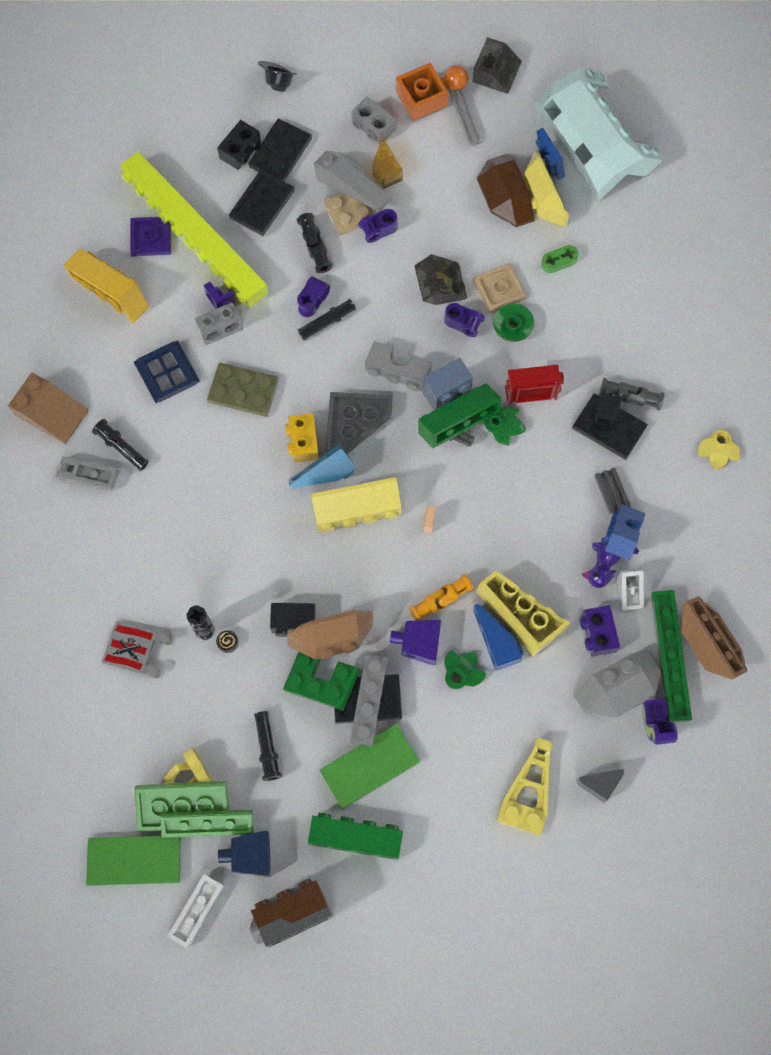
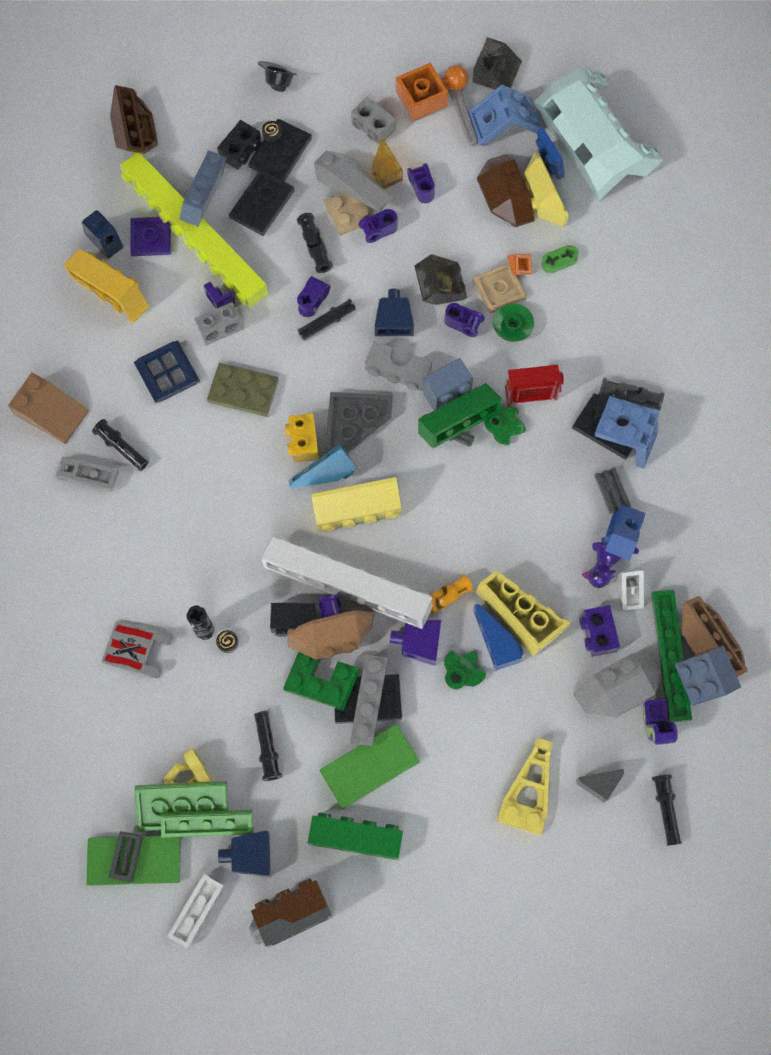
light nougat tile [424,506,435,534] -> none
light yellow plate [697,430,740,470] -> none
none -> dark blue torso [81,210,124,259]
none -> dark grey tile [109,831,144,883]
none -> reddish brown wedge [110,85,158,154]
none -> sand blue brick [179,150,227,227]
none -> white brick [261,537,433,629]
none -> tile [262,121,282,142]
none -> dark purple piece [318,595,343,618]
none -> dark blue torso [375,288,414,336]
none -> dark purple piece [407,163,435,203]
none -> medium blue bracket [468,85,542,146]
none -> orange slope [507,254,532,275]
none -> medium blue bracket [595,396,659,469]
none -> black pin [652,774,682,846]
none -> sand blue brick [675,646,741,706]

